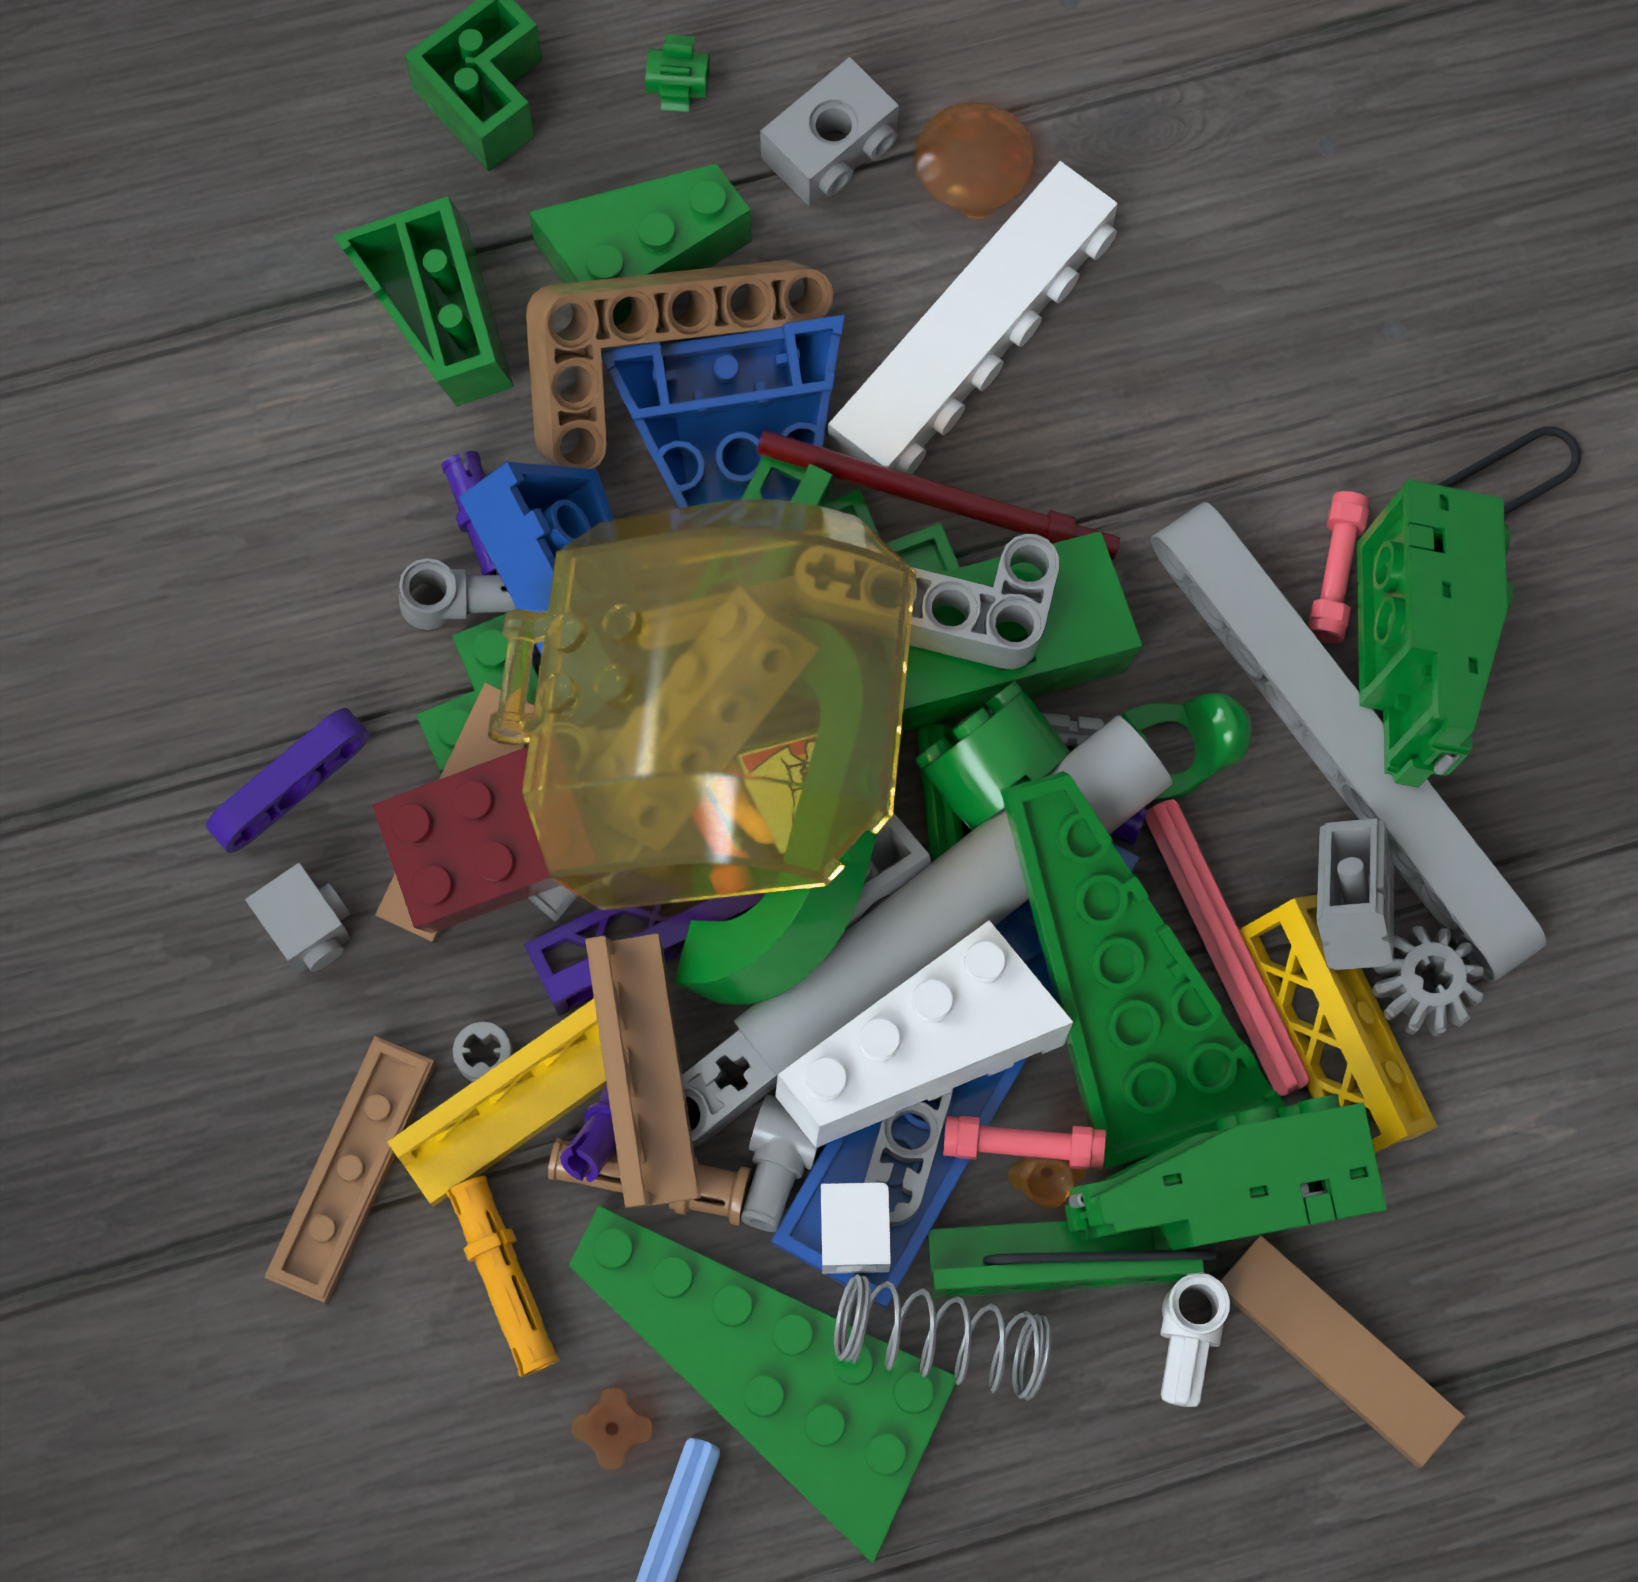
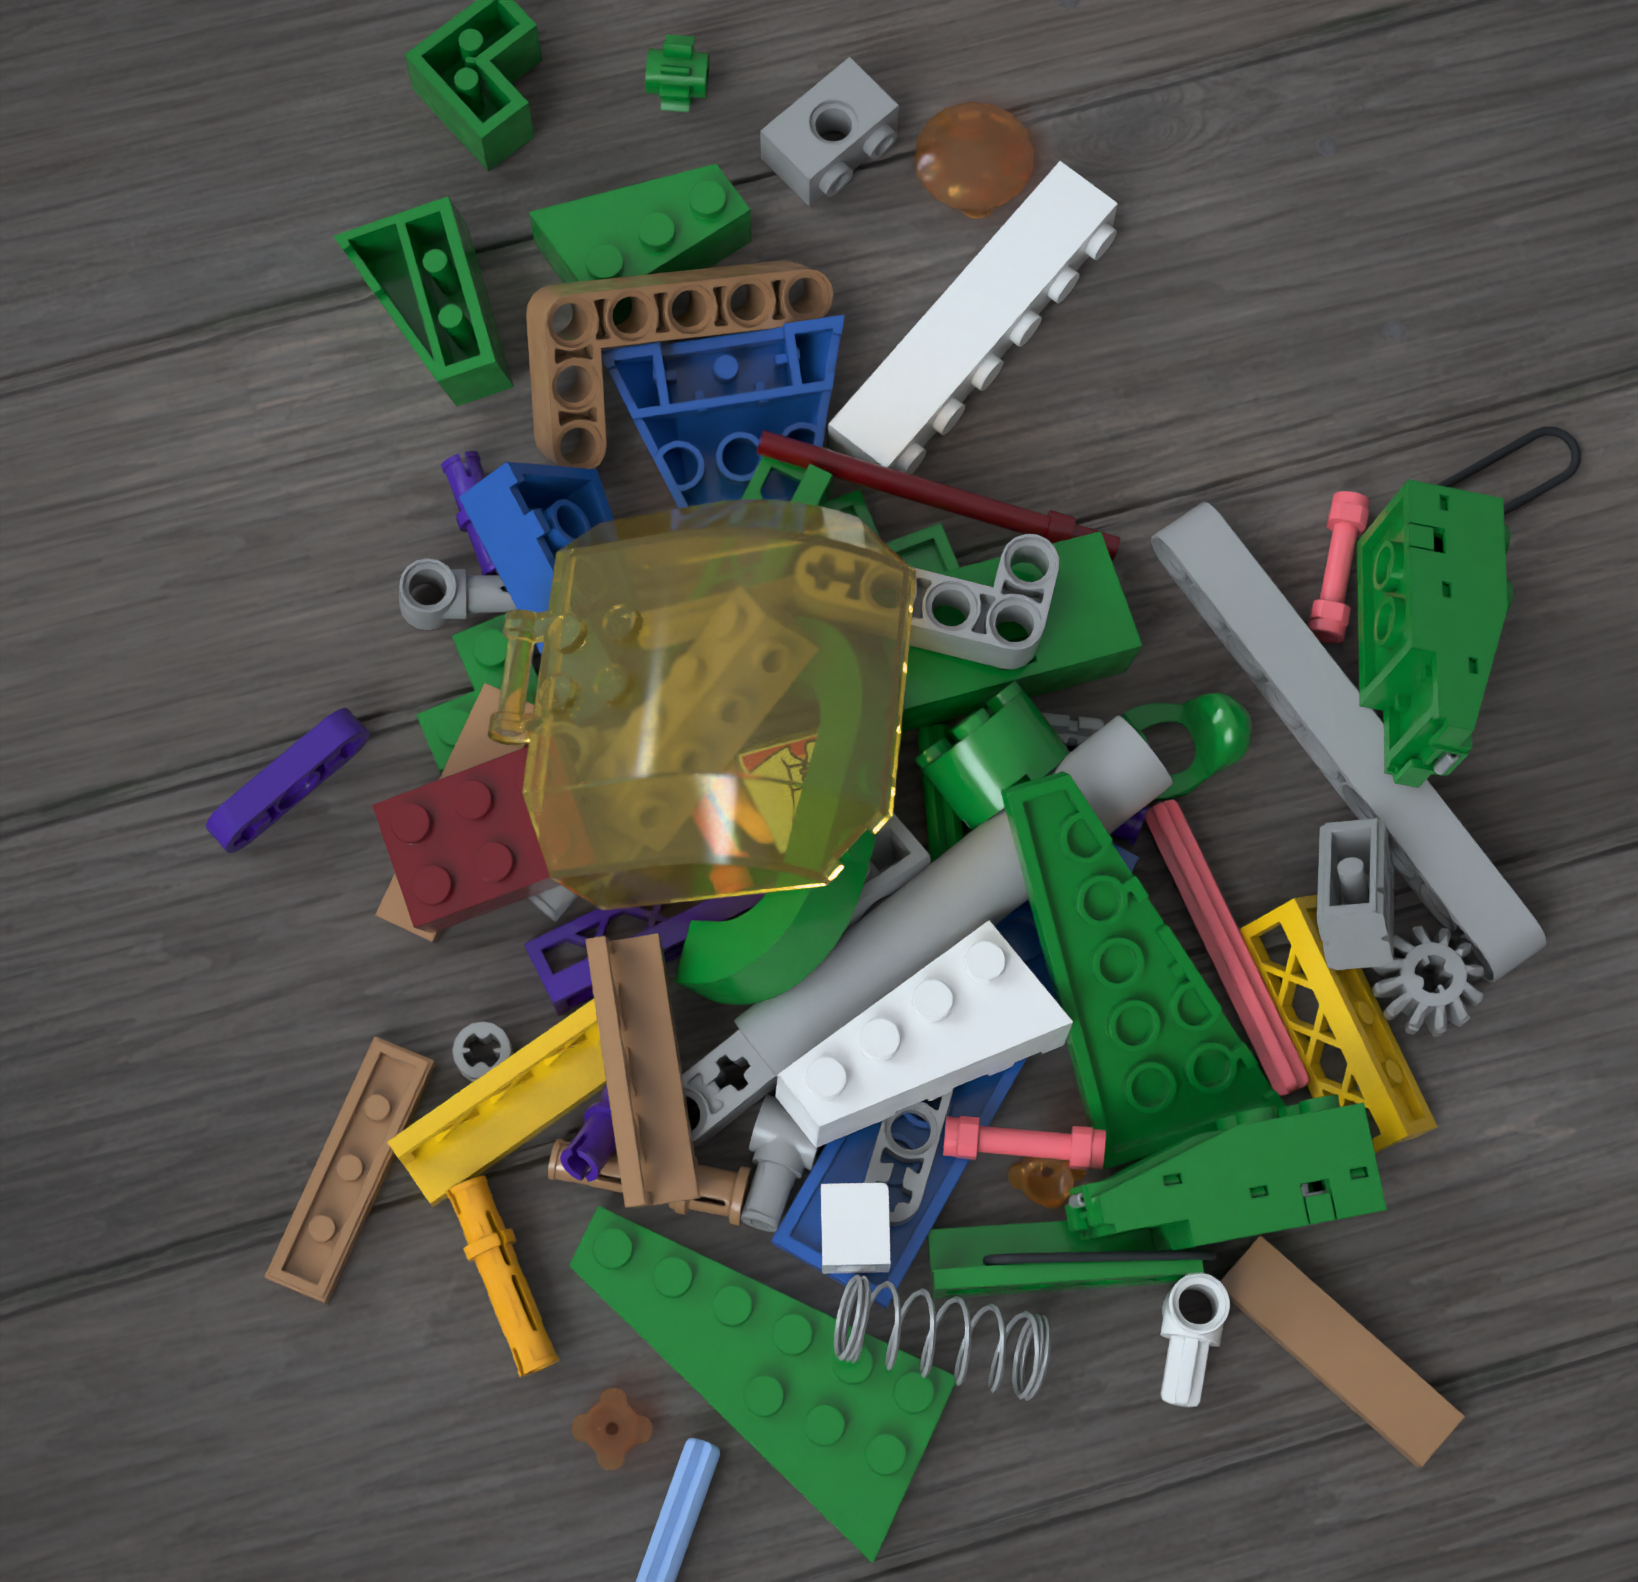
light grey brick [245,863,351,975] -> none

